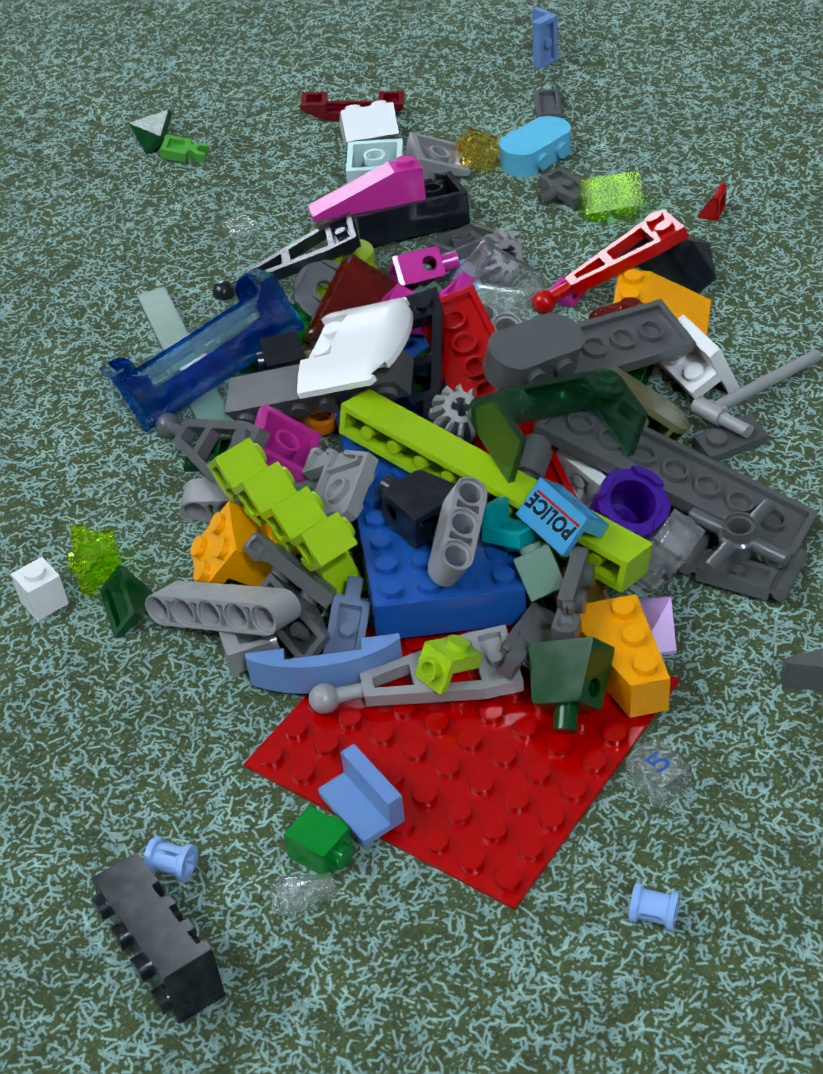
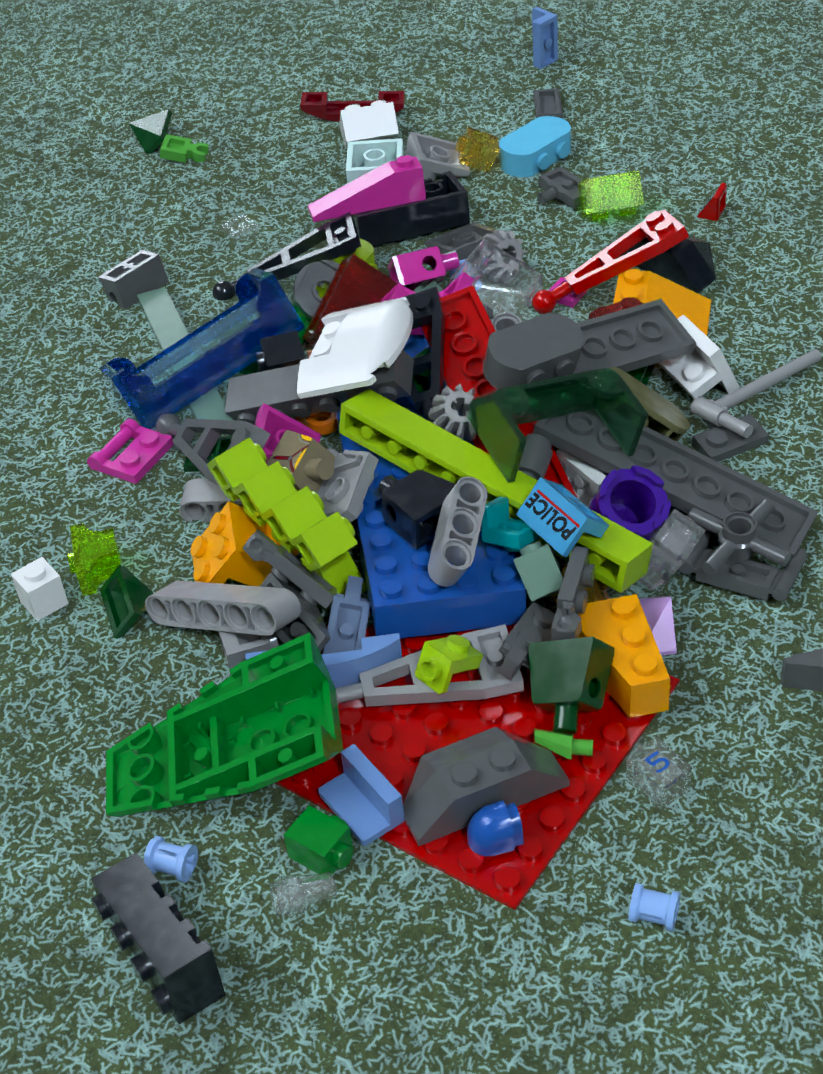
none -> dark pink plate [87,418,174,484]
none -> dark grey hinge [98,250,169,309]
none -> green wedge [106,632,343,817]
none -> dark tan torso [267,430,335,493]
none -> dark grey wedge [403,727,570,846]
none -> blue piece [467,800,524,856]
none -> bright green bar [534,729,593,759]

